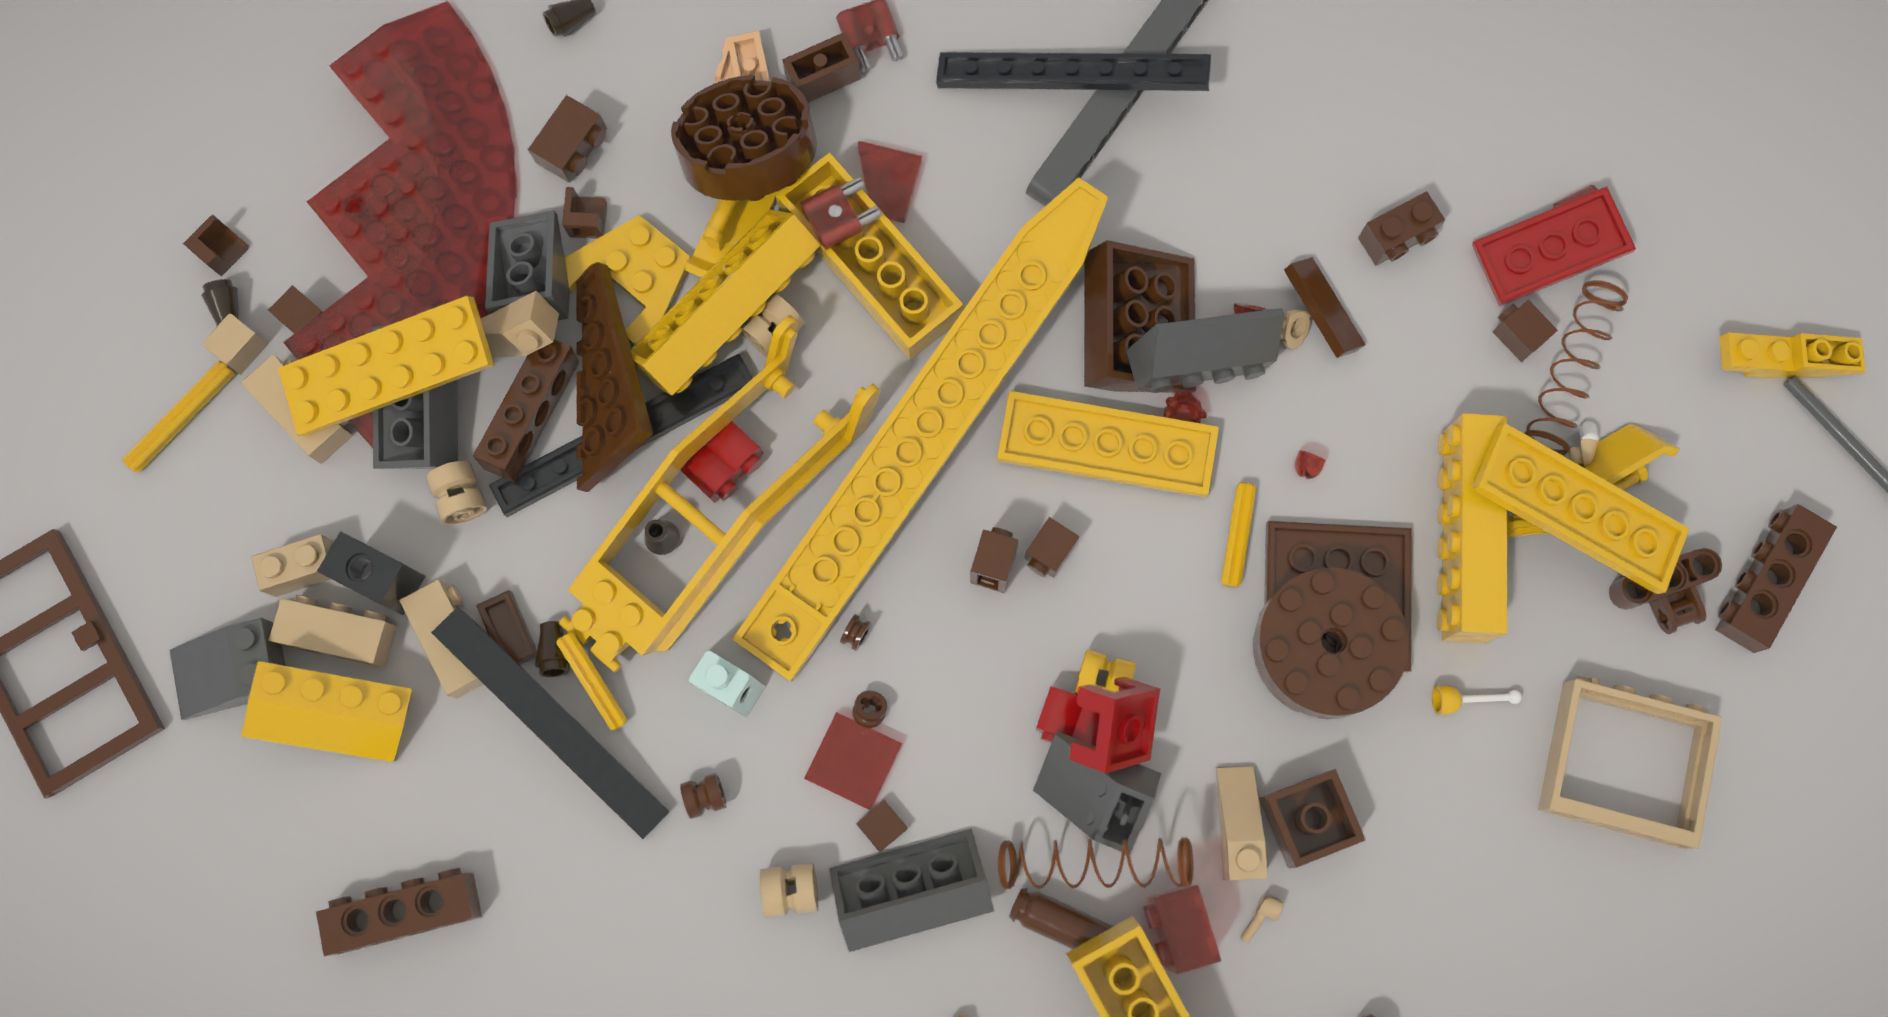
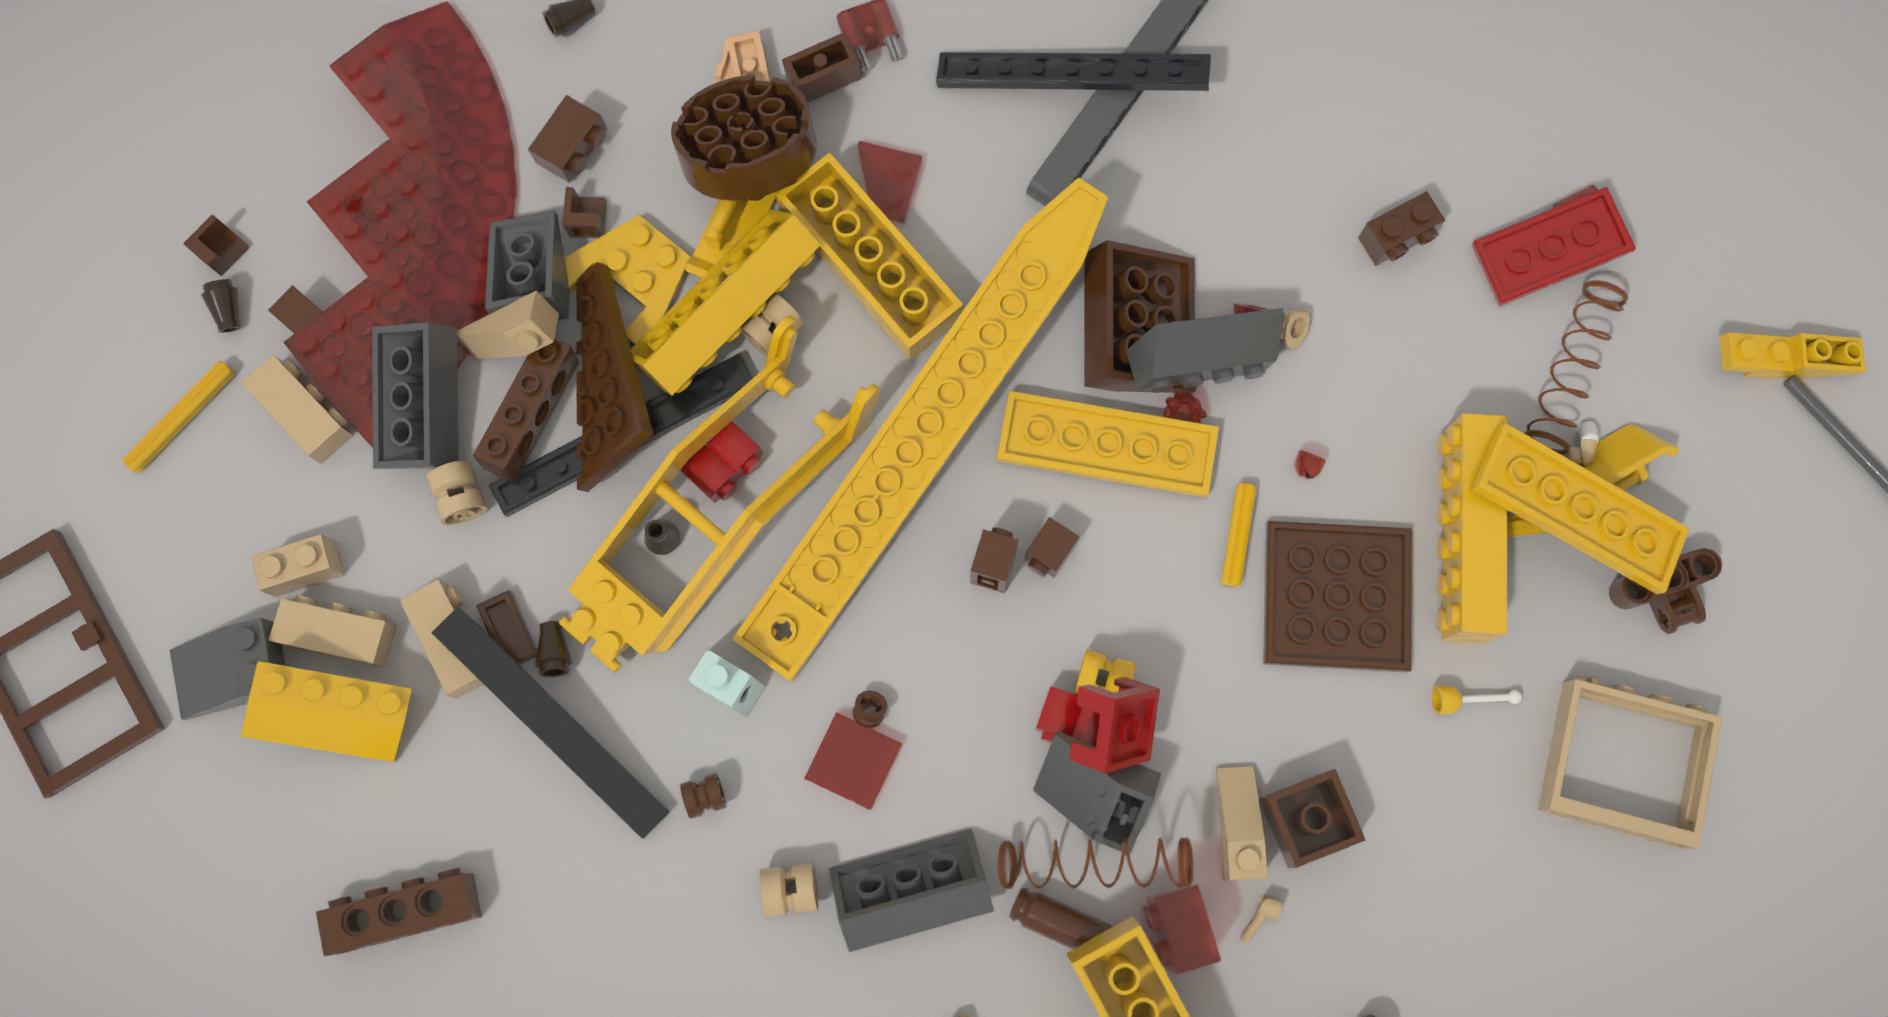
tan panel [201,314,268,375] -> none
yellow plate [278,295,495,436] -> none
black piece [317,531,426,615] -> none
yellow axle [557,632,627,731] -> none
clear red piece [799,177,882,251] -> none
reddish brown bush [840,614,871,651] -> none
reddish brown tile [856,800,908,853] -> none
reddish brown brick [1253,567,1409,719] -> none
reddish brown tile [1284,257,1366,358] -> none
reddish brown brick [1493,299,1558,363] -> none
reddish brown brick [1715,504,1837,653] -> none

